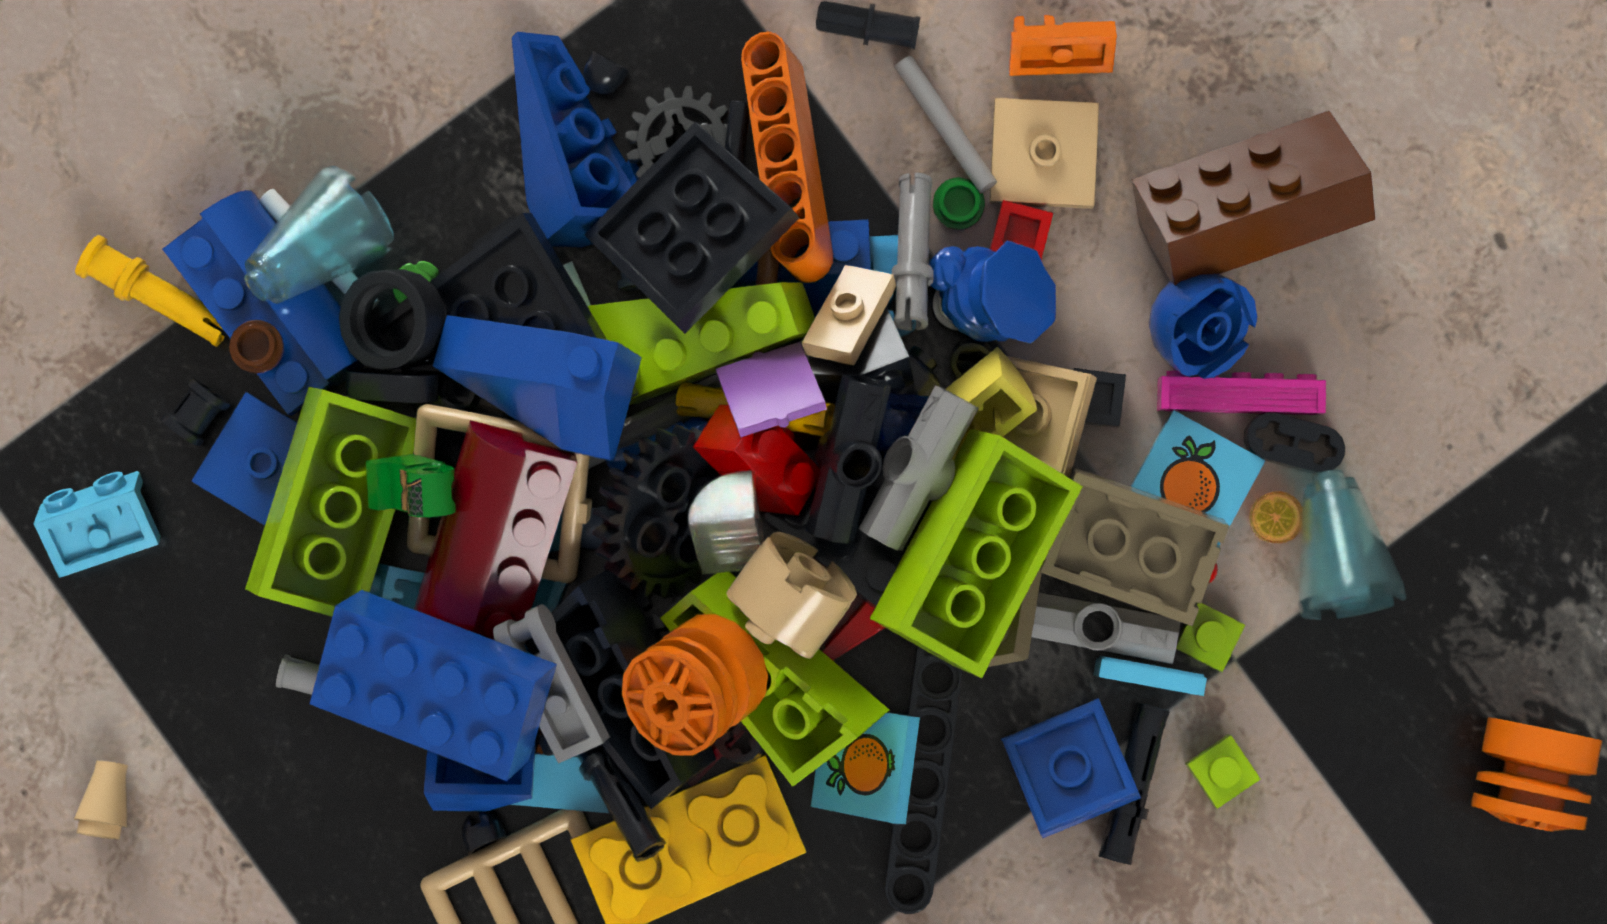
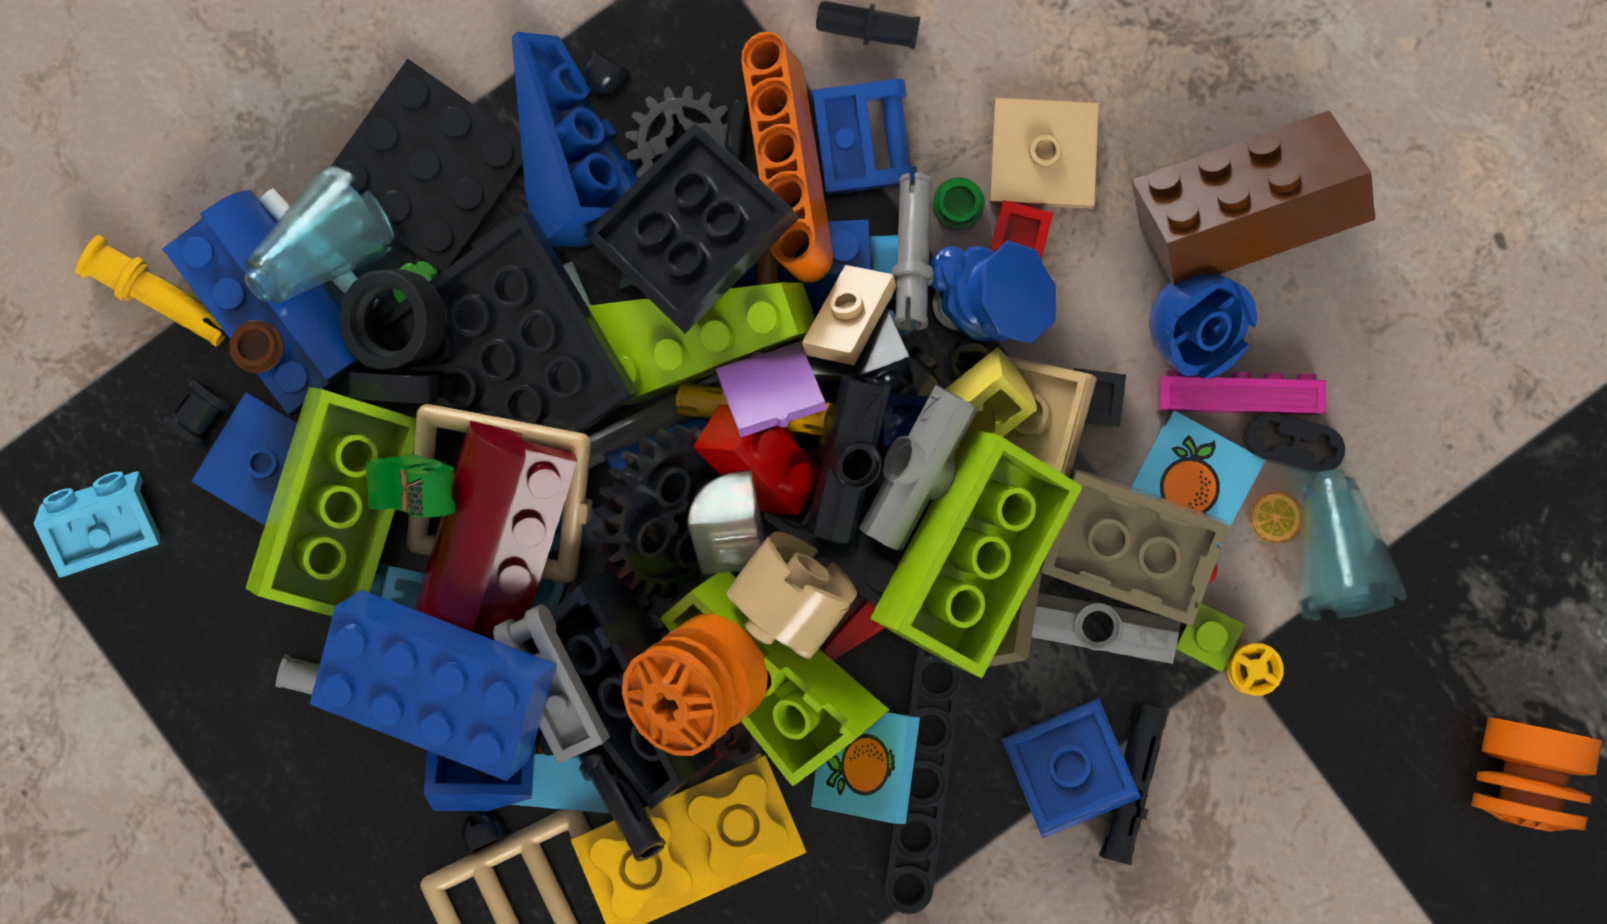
tan cone [74,760,128,840] -> none
blue wedge [433,315,642,462] -> none
light grey bar [895,56,997,193] -> none
orange plate [1009,15,1117,76] -> none
medium azure tile [1093,656,1207,696] -> none
lime plate [1185,734,1261,809] -> none
none -> black plate [318,59,523,272]
none -> blue plate [812,79,917,196]
none -> yellow wheel [1225,643,1284,696]

